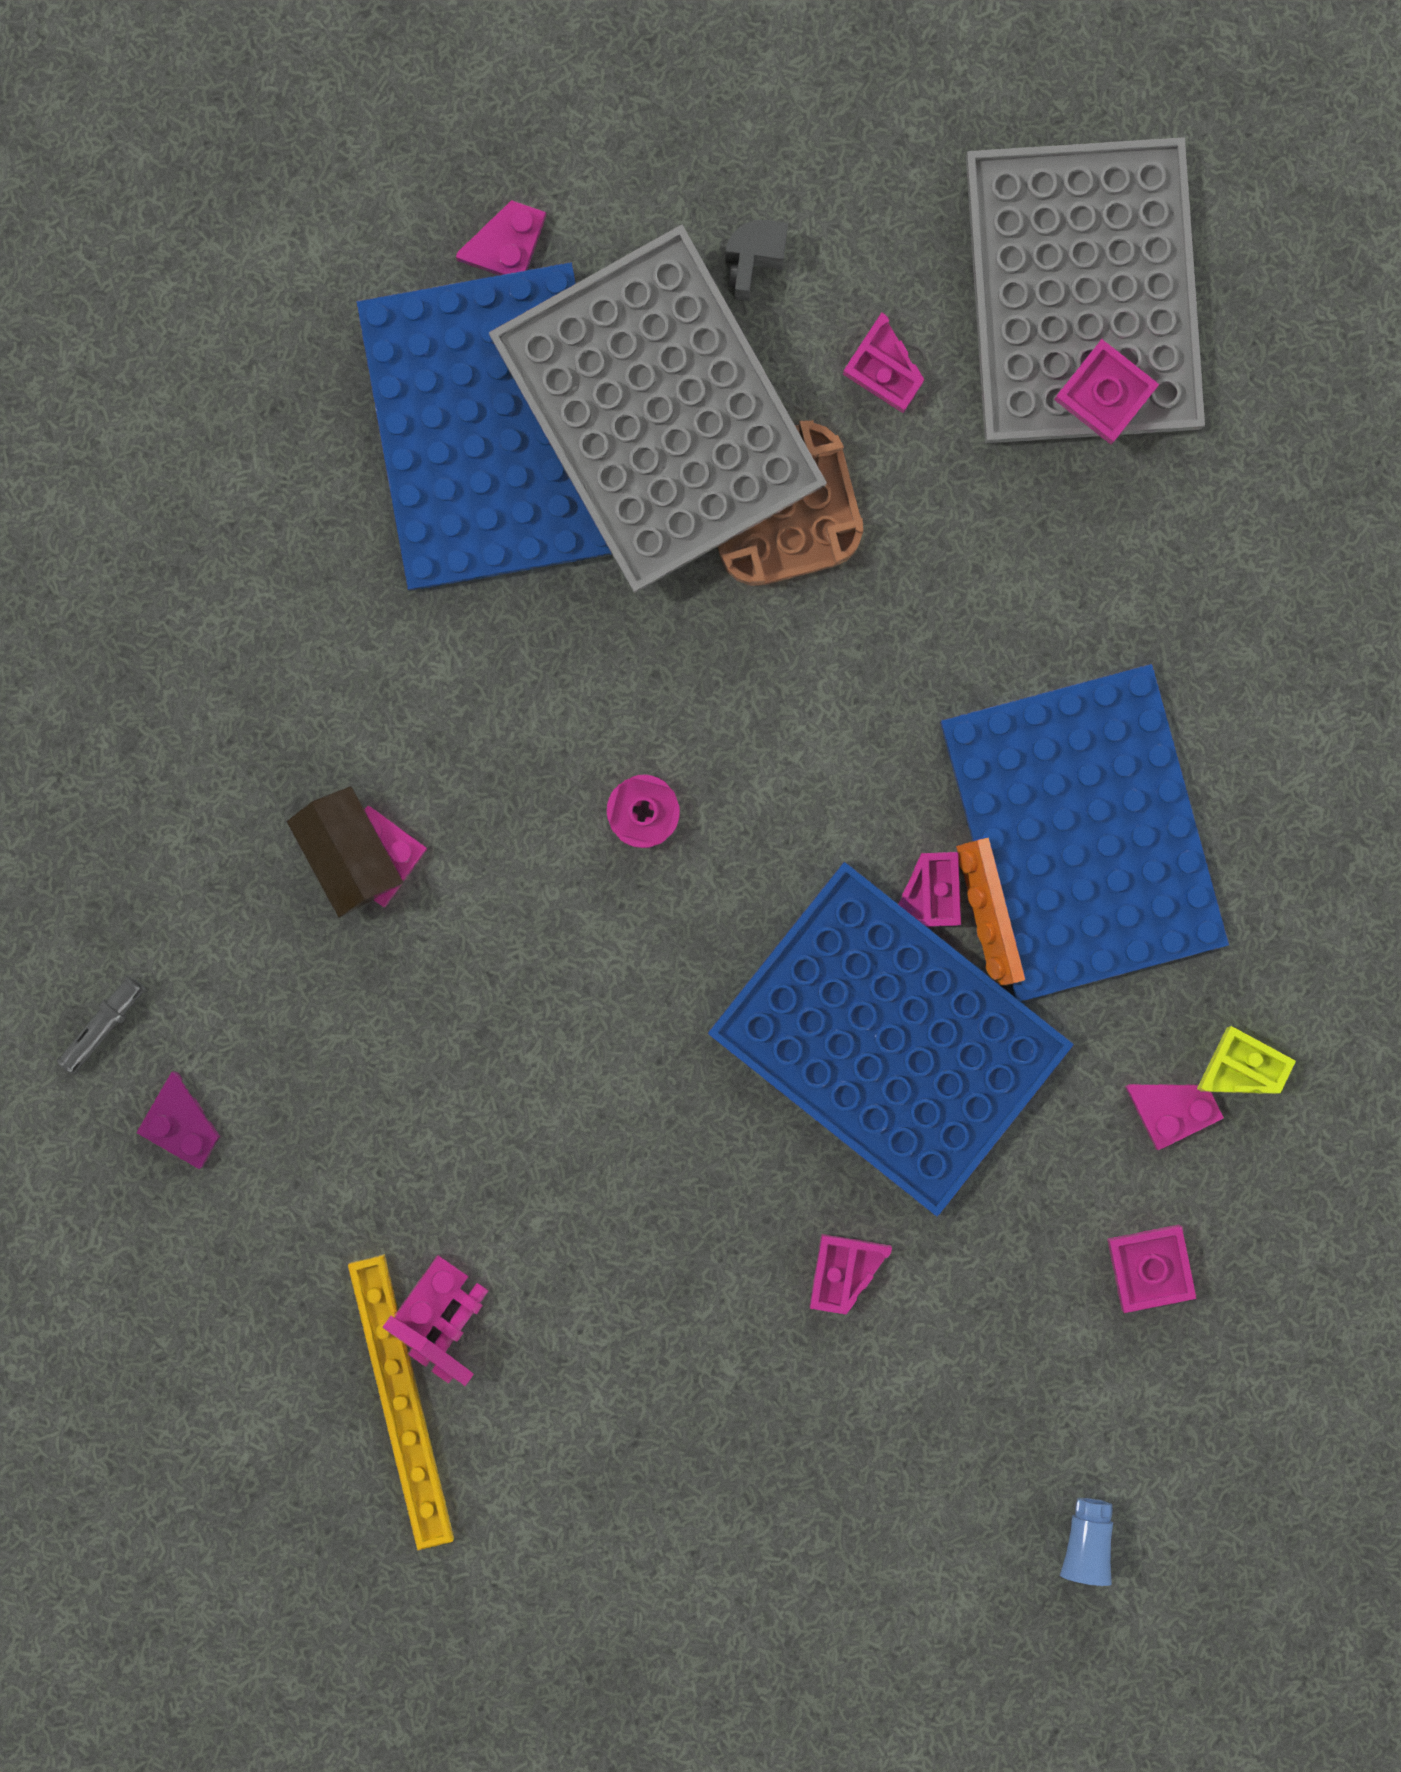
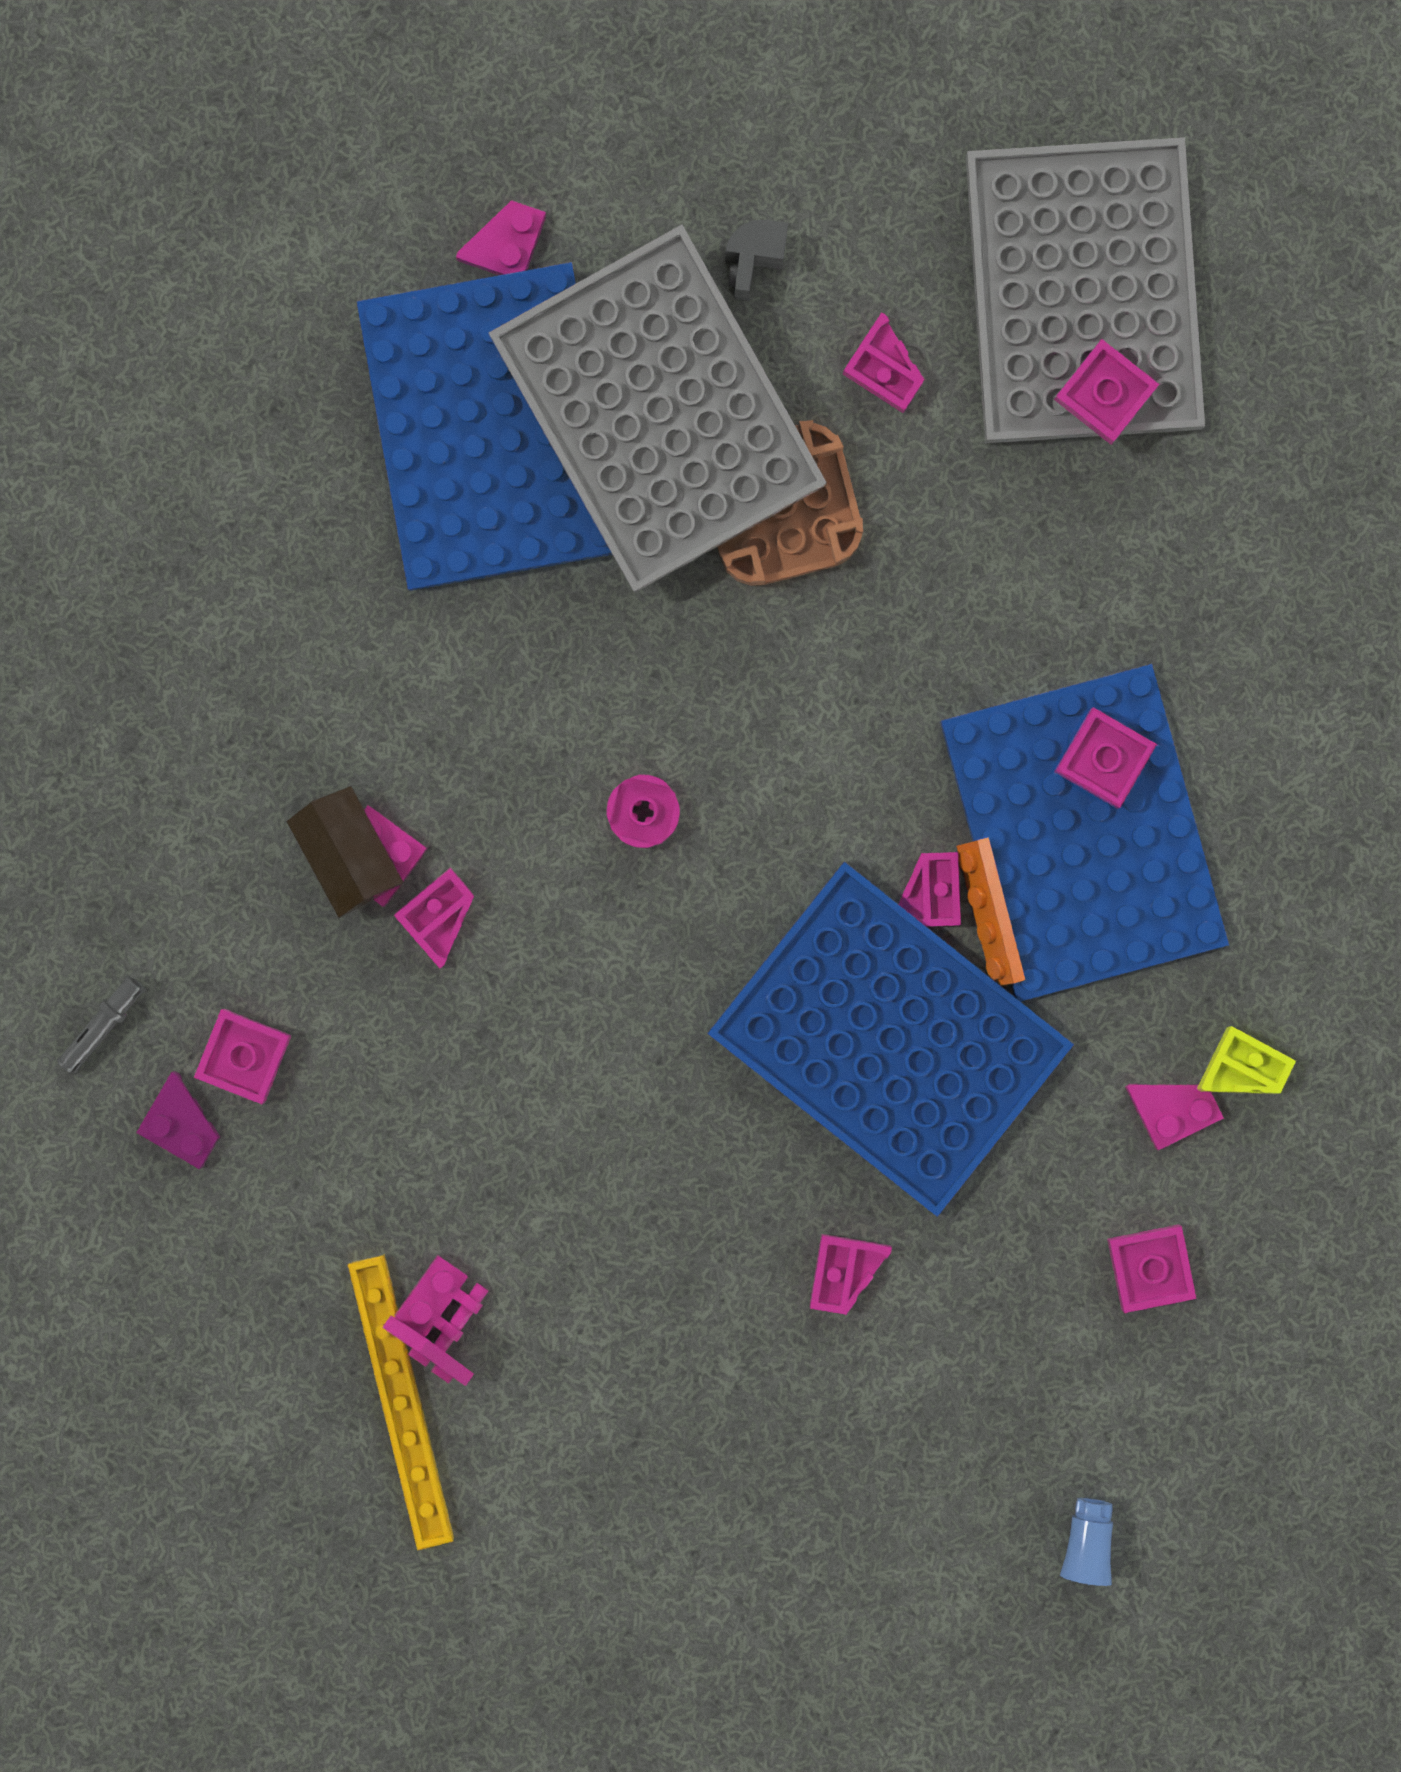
none -> dark pink plate [194,1009,292,1104]
none -> dark pink wing [394,867,474,968]
none -> dark pink plate [1054,707,1157,809]

